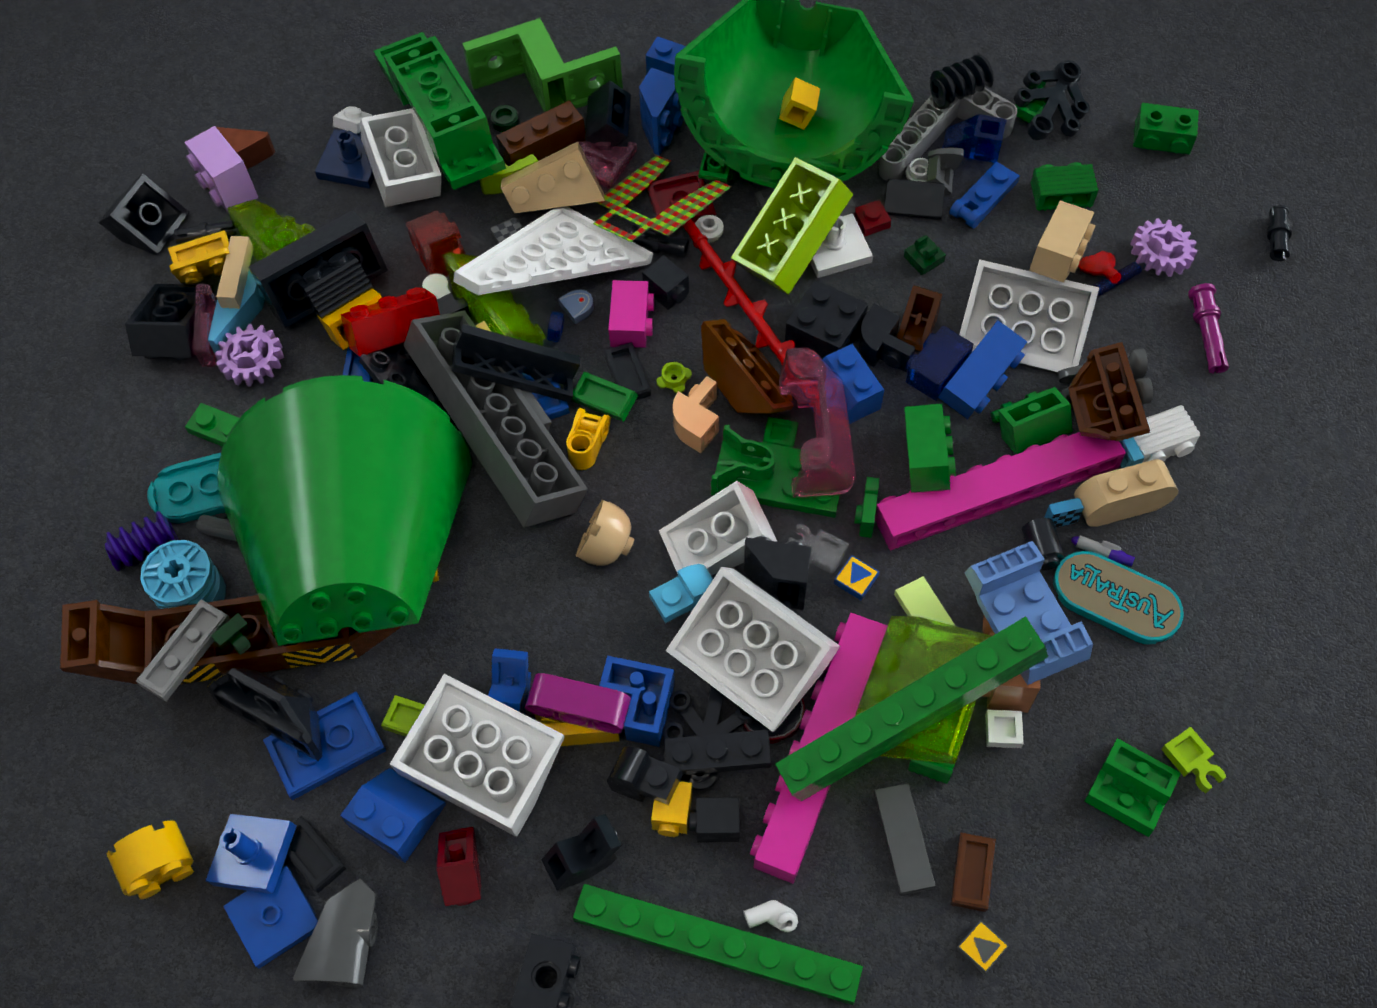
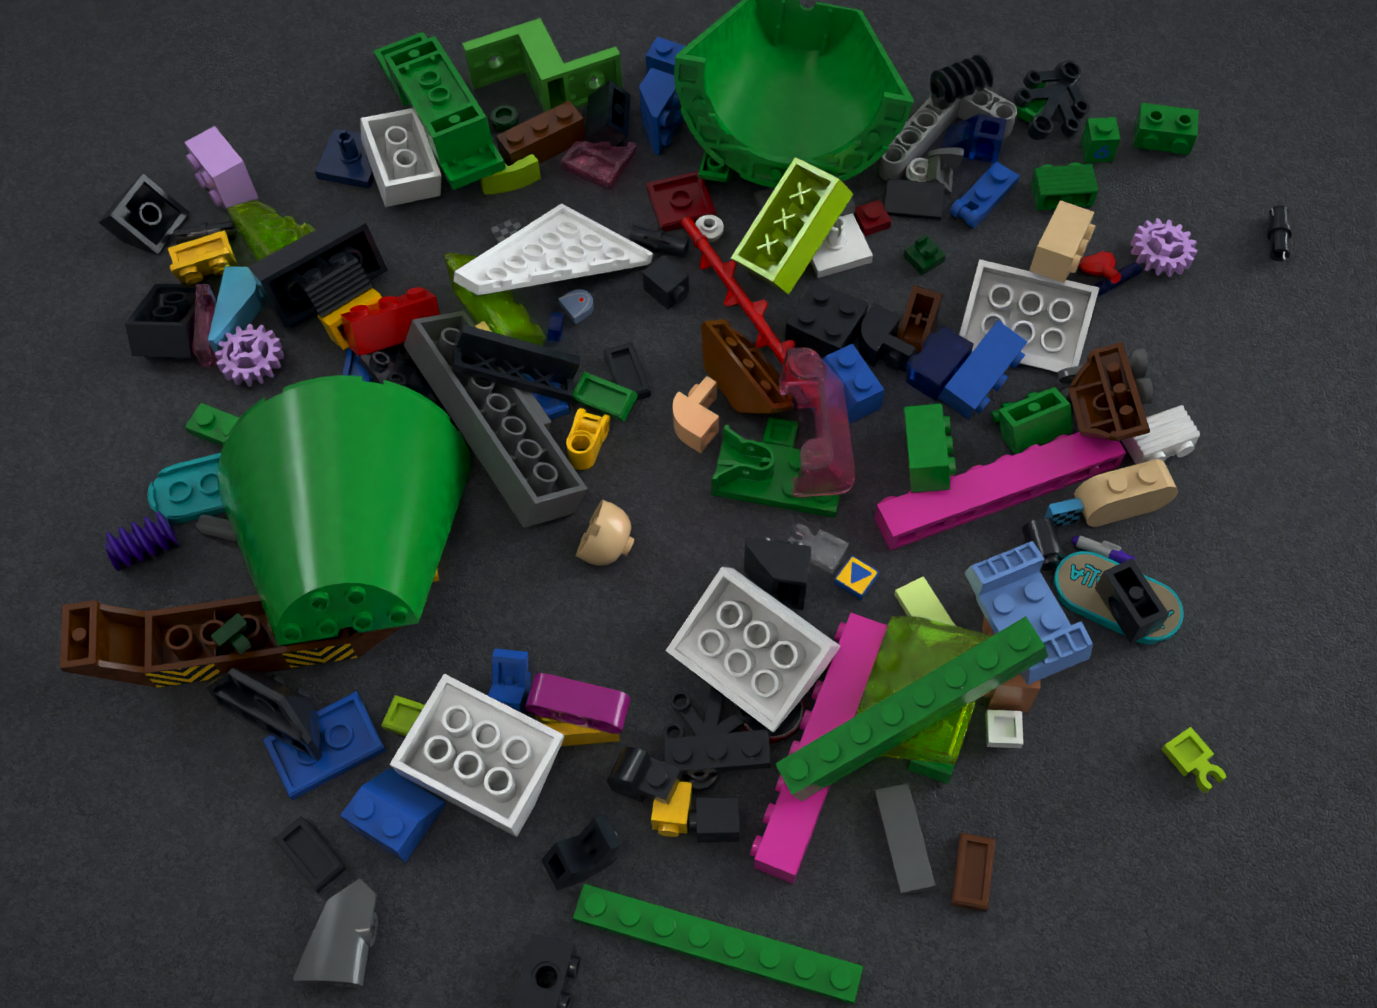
yellow brick [106,820,194,900] -> none
light grey tile [136,600,230,702] -> none
medium azure wheel [140,540,226,609] -> none
tile [206,814,297,894] -> none
copper slope [216,127,275,169] -> none
tan piece [216,236,254,309] -> none
blue plate [223,866,318,969] -> none
white plate [333,106,372,134] -> none
clear red brick [405,210,465,277] -> none
leg [422,274,472,320] -> none
dark red slope [437,826,481,906] -> none
tan wedge [501,142,605,213] -> none
piece [593,155,732,242] -> none
blue brick [599,656,675,747] -> none
dark pink brick [609,280,655,348] -> none
medium azure brick [649,564,713,623] -> none
lime plate [657,362,692,393] -> none
white slope [659,481,777,575] -> none
white arm [743,900,798,932] -> none
yellow brick [779,77,820,130] -> none
green plate [854,477,880,538] -> none
tile [956,920,1009,975] -> none
green slope [1084,738,1181,837] -> none
medium azure tile [1119,437,1144,468] -> none
magenta pin [1188,283,1229,373] -> none
none -> green brick [1081,117,1120,163]
none -> black brick [1095,558,1169,643]

